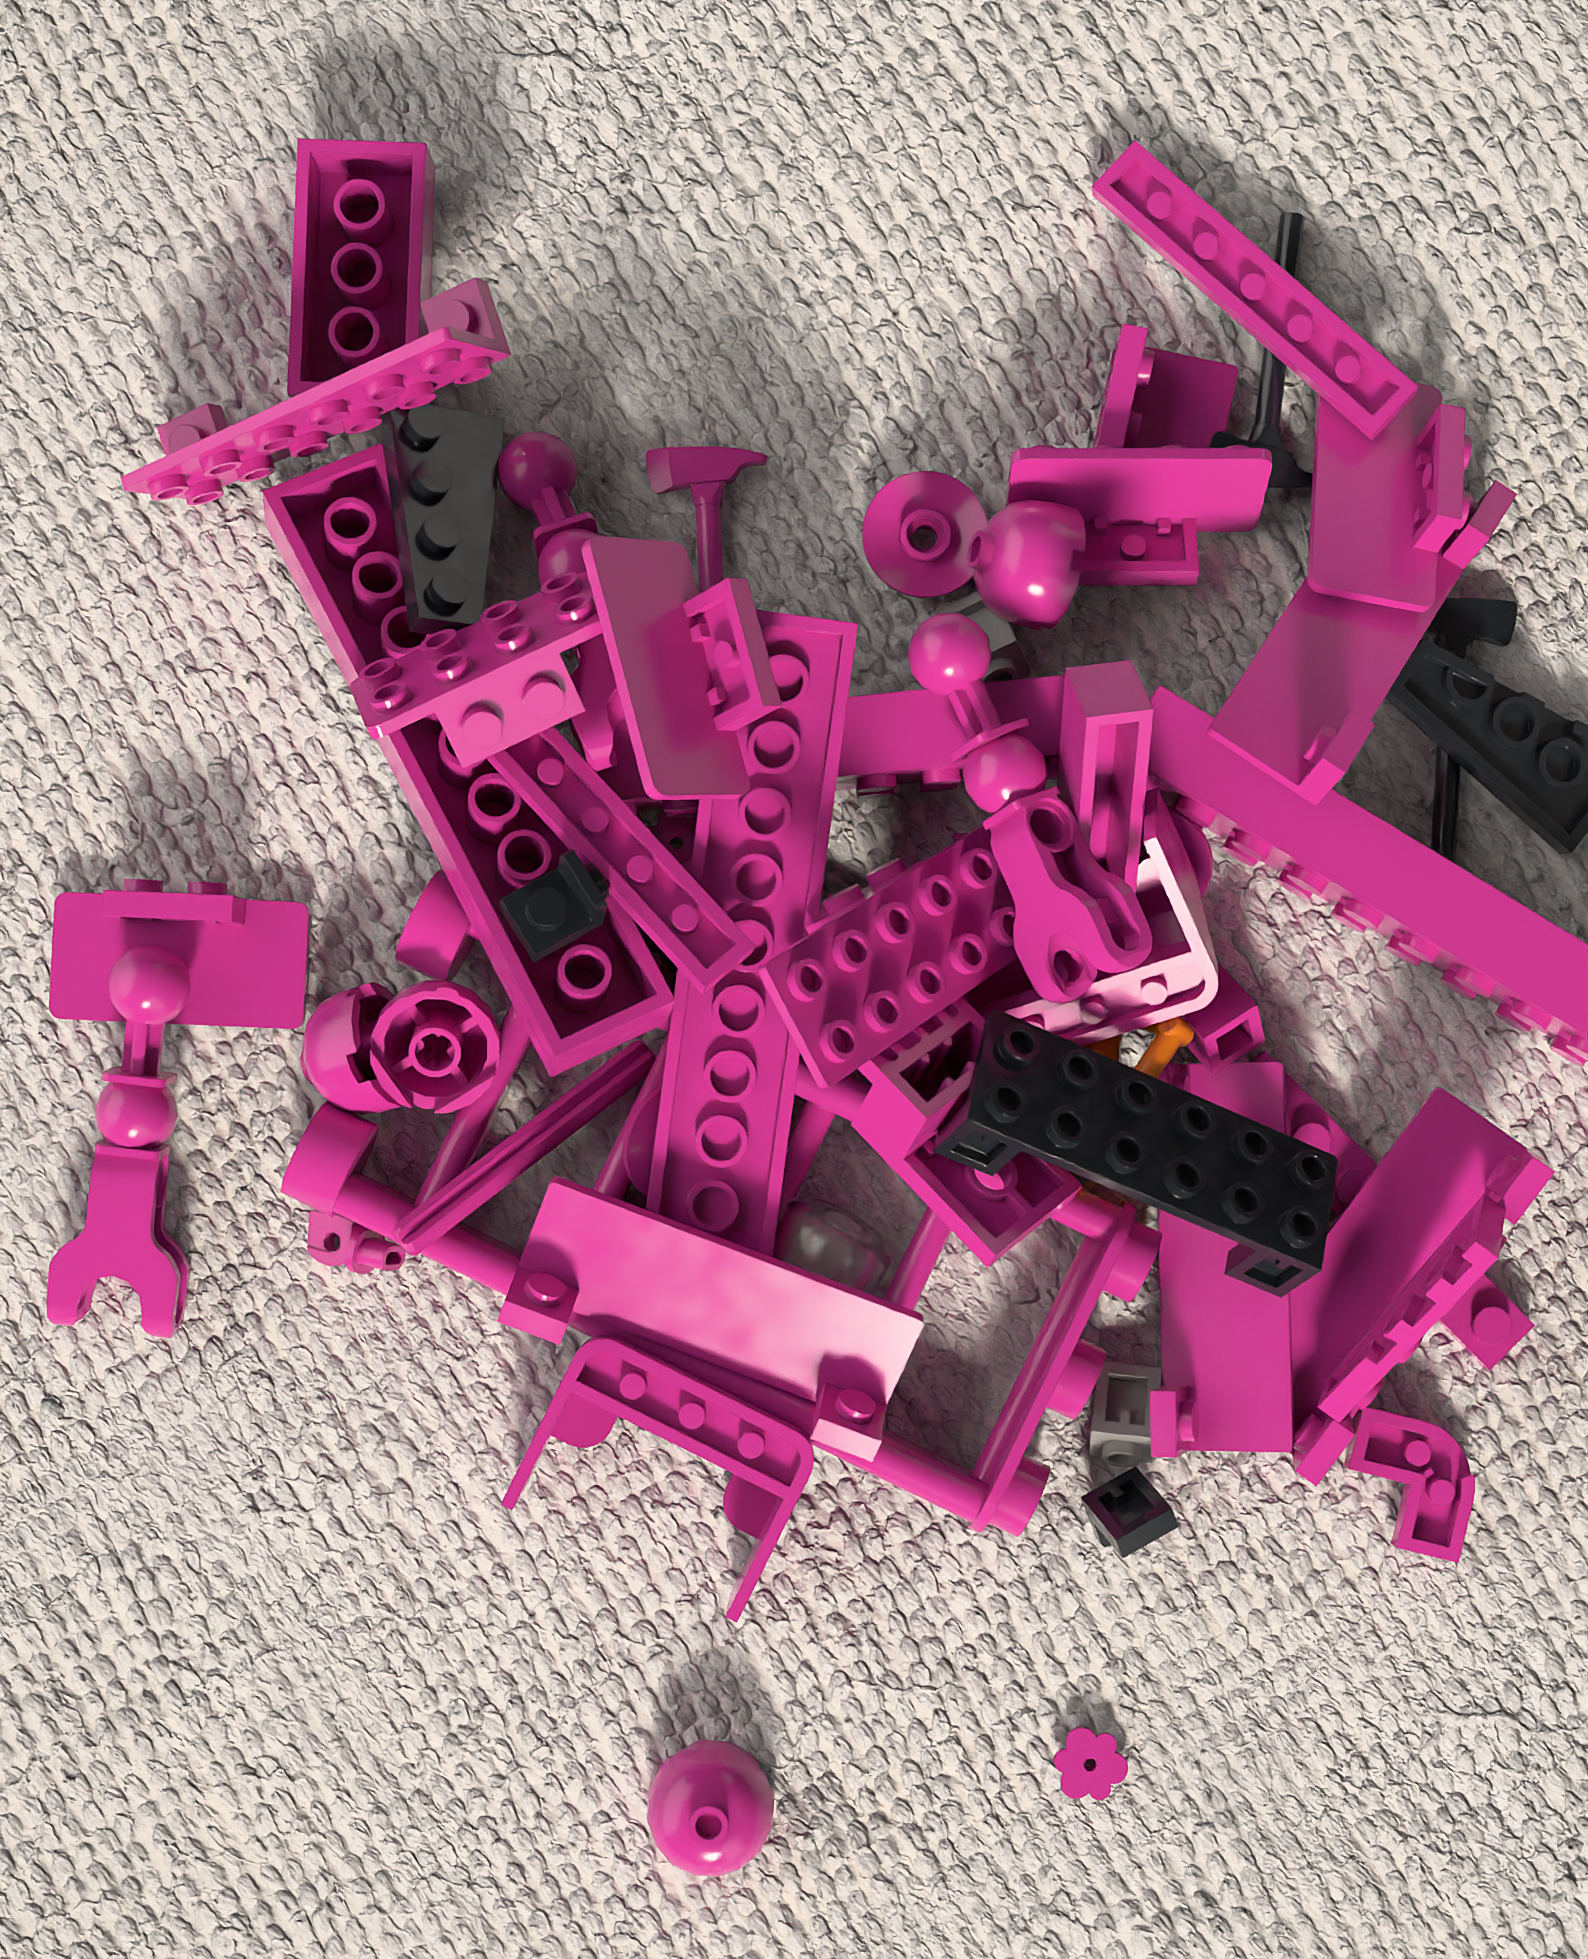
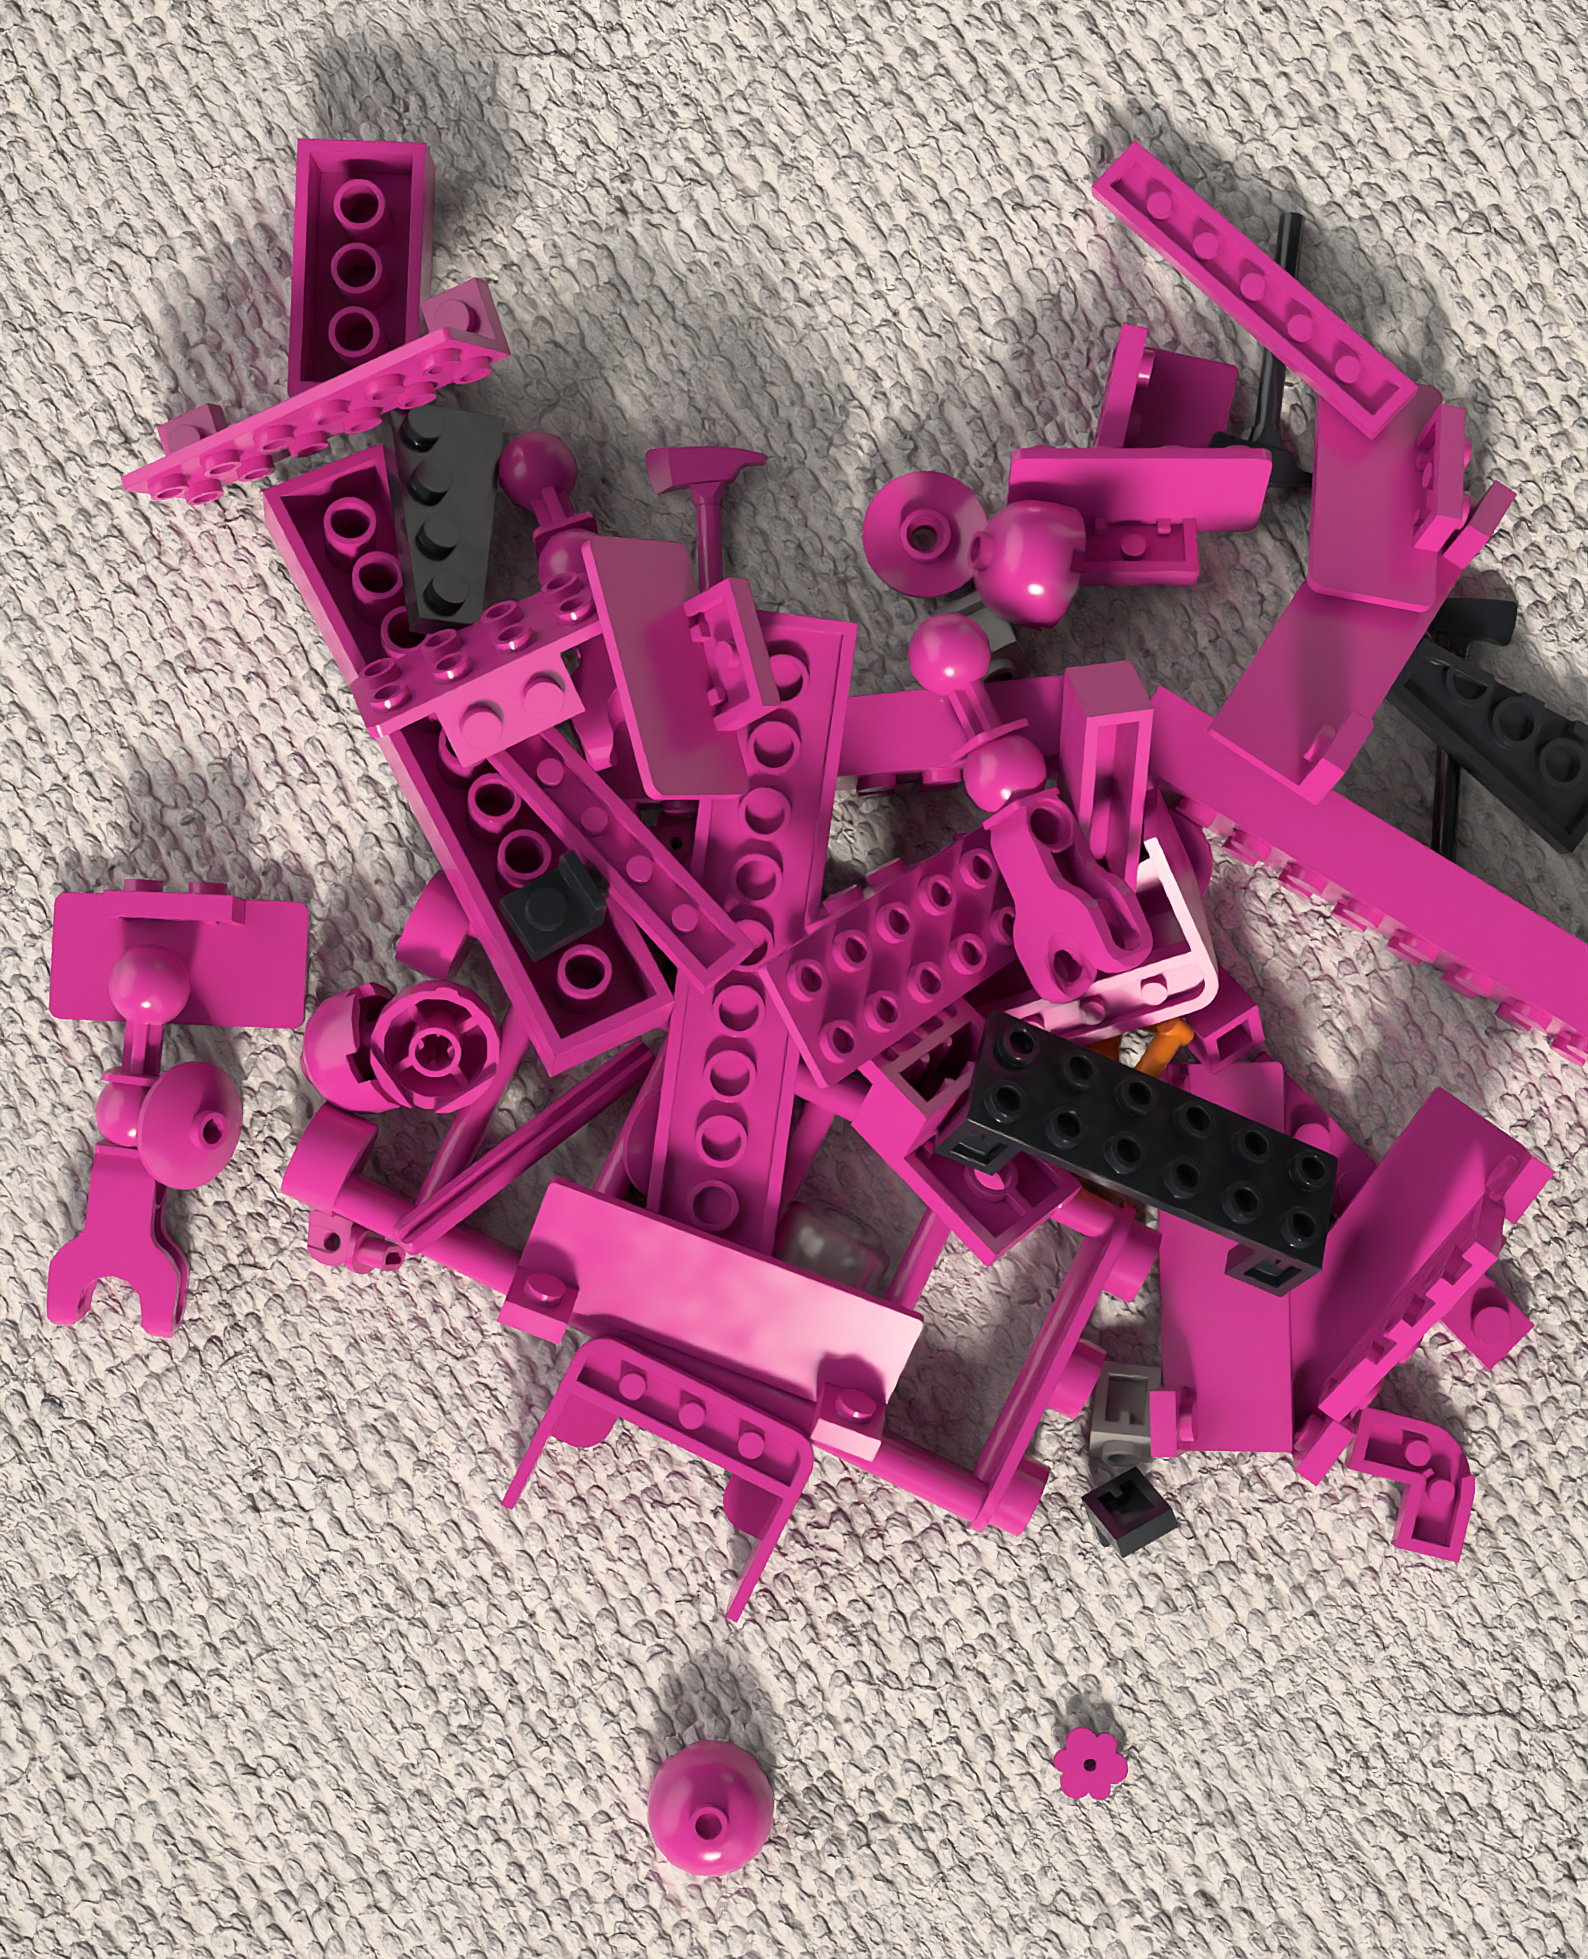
none -> dark pink dish [136,1061,243,1190]

